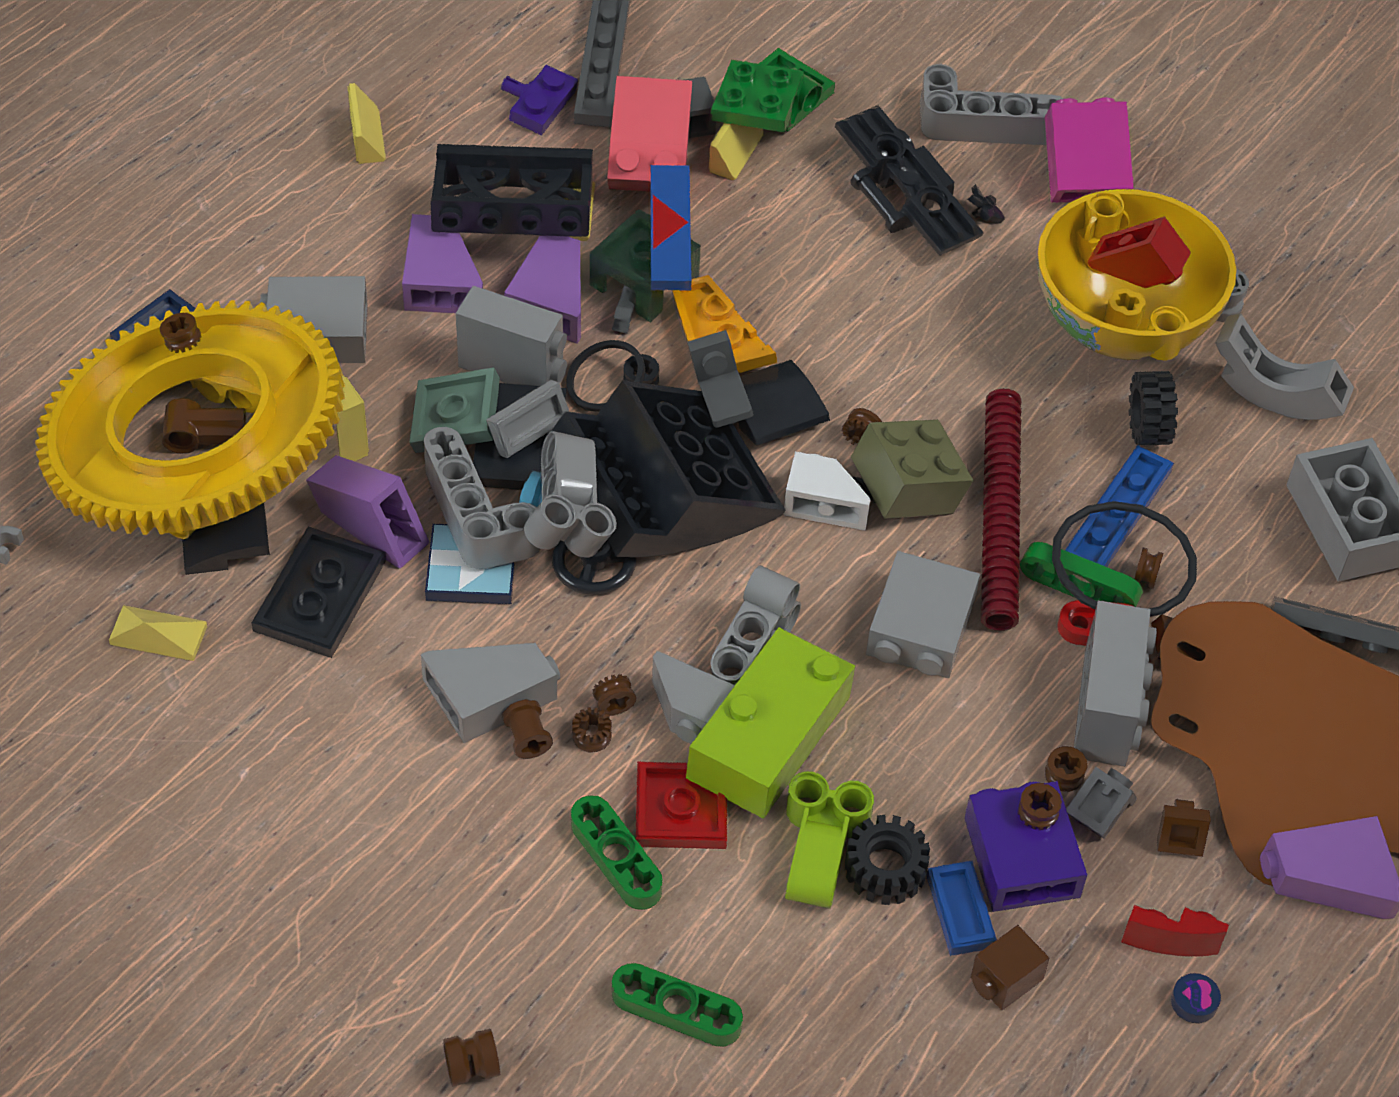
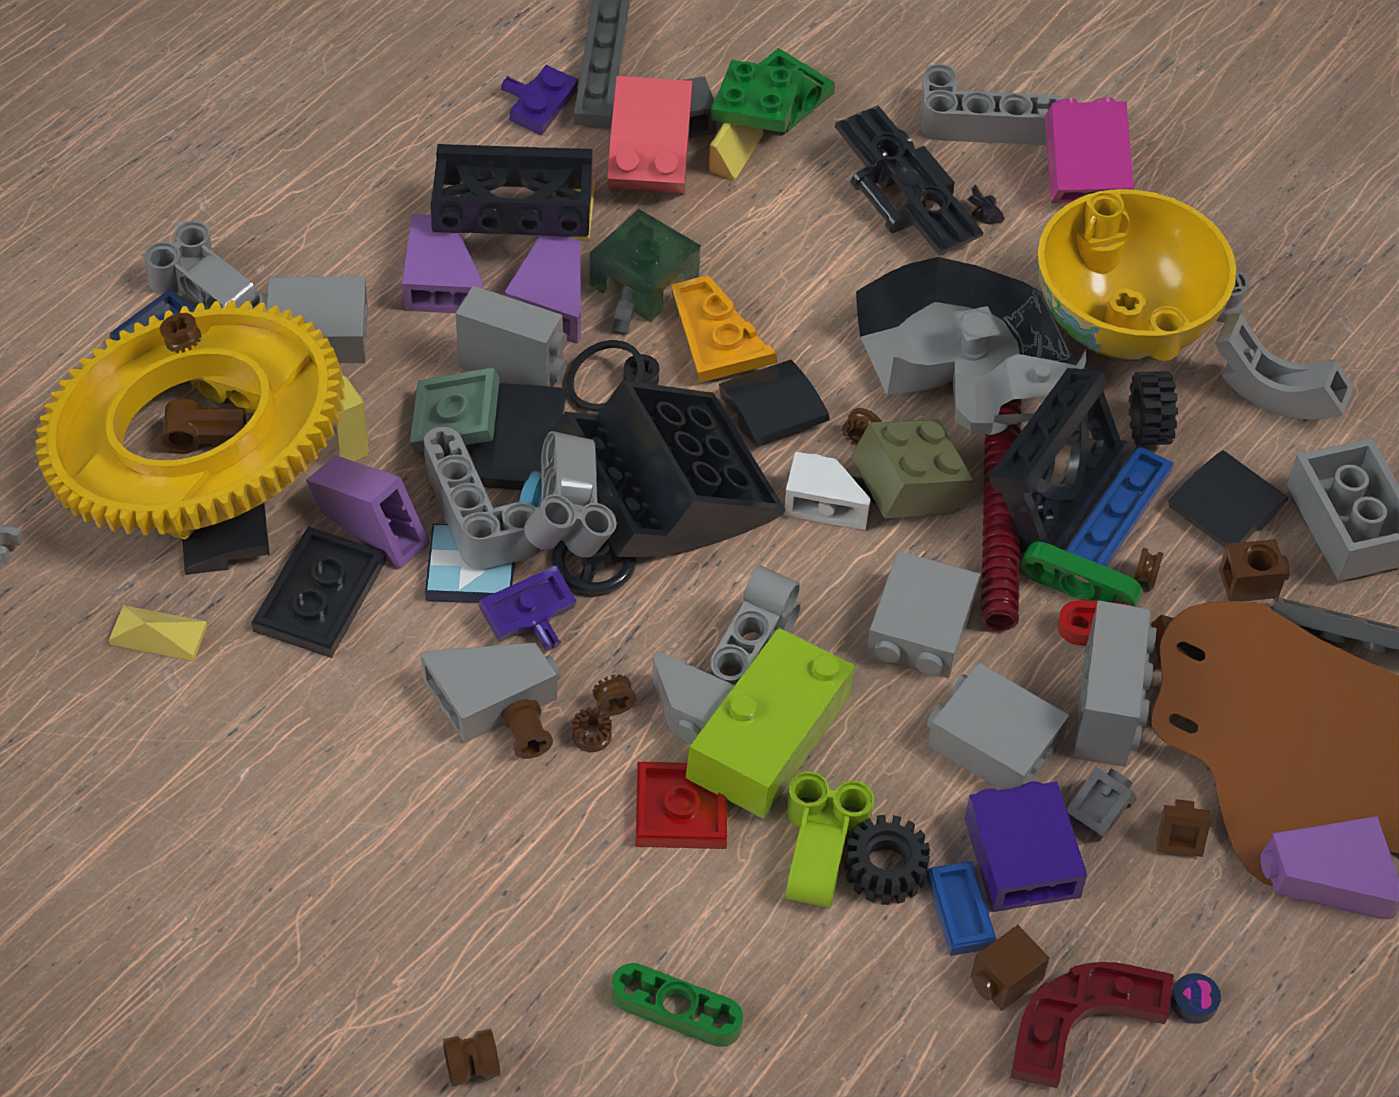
light yellow slope [347,83,386,164] -> none
light grey tile [486,380,570,458] -> none
green beam [571,795,663,910] -> none
blue tile [650,165,691,290] -> none
dark grey bracket [687,330,753,428] -> none
reddish brown bush [1018,783,1062,830] -> none
reddish brown bush [1045,746,1087,792] -> none
black piece [1052,501,1197,617] -> none
red slope [1087,216,1191,288] -> none
red slope [1121,905,1229,957] -> none
none -> light grey piece [144,221,260,309]
none -> dark purple plate [479,566,577,651]
none -> piece [856,257,1086,435]
none -> light grey brick [927,663,1070,790]
none -> black fence [989,368,1129,553]
none -> dark red plate [1010,962,1174,1089]
none -> black slope [1168,450,1288,548]
none -> reddish brown brick [1219,539,1290,602]

